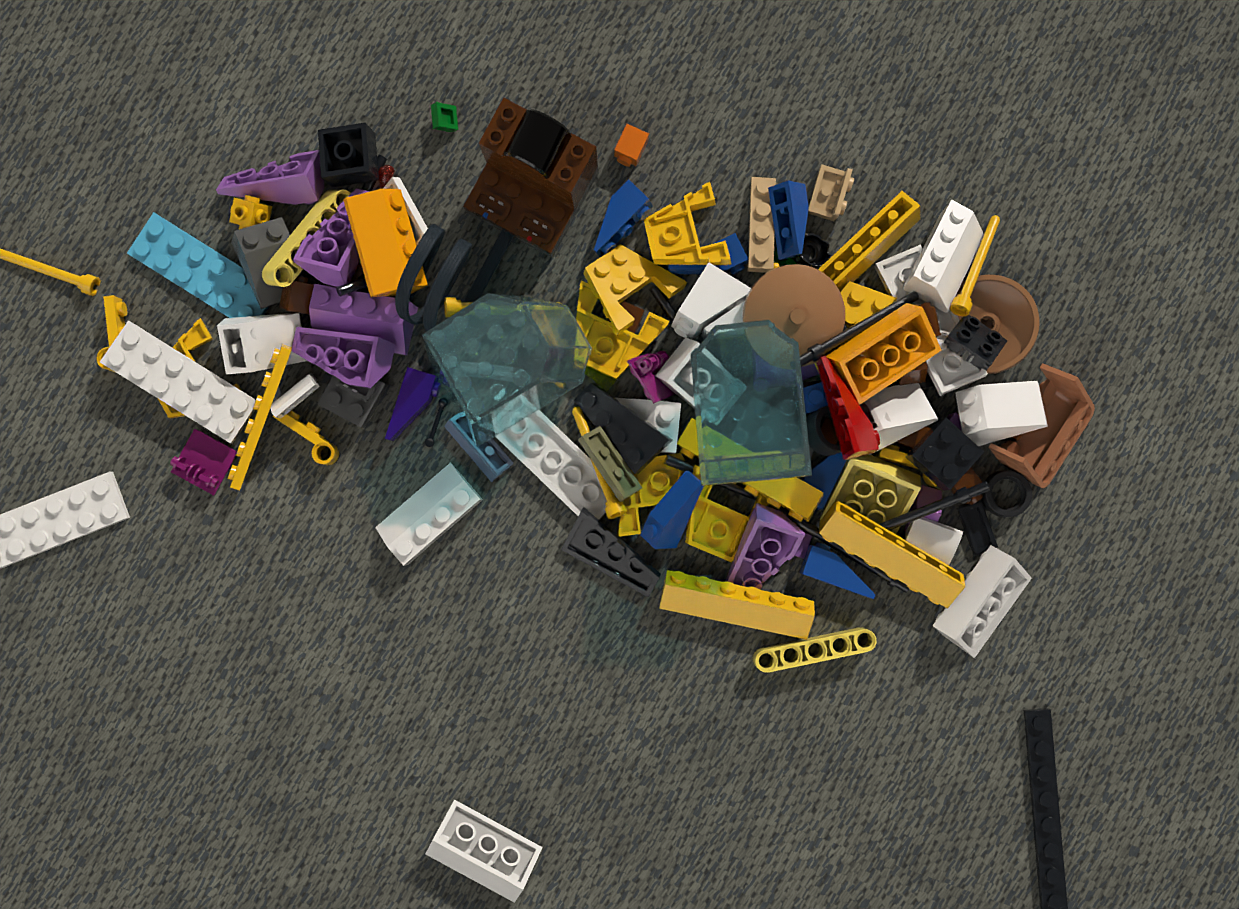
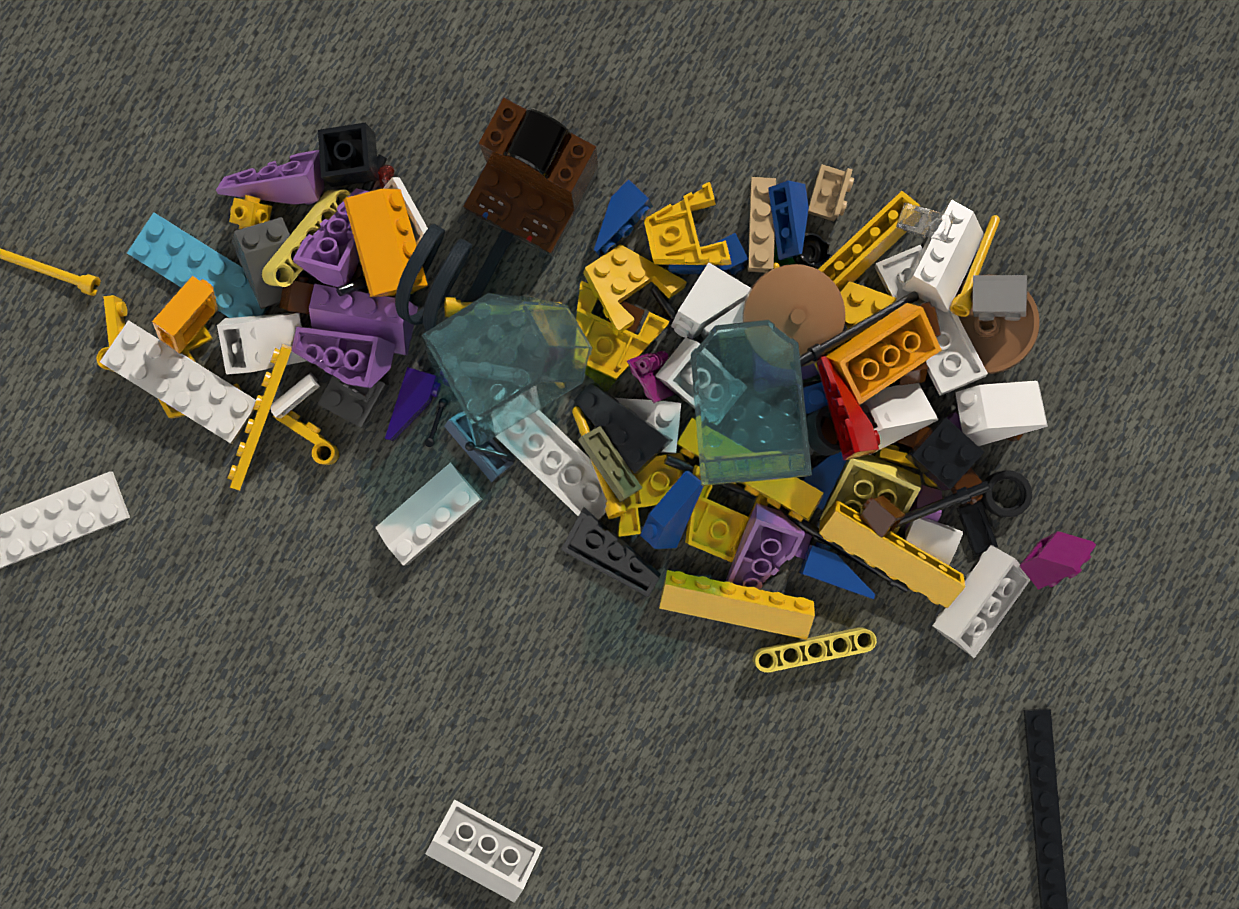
magenta hinge [170,429,237,495] -> none
green plate [431,102,458,132] -> none
orange brick [614,124,649,167] -> none
black hinge [944,315,1008,371] -> none
nougat windscreen [989,363,1095,488] -> none
none -> light orange window [152,276,218,354]
none -> black hinge [465,442,516,462]
none -> reddish brown brick [859,495,905,538]
none -> clear slope [896,203,955,242]
none -> light grey slope [973,275,1027,321]
none -> magenta slope [1019,531,1096,590]

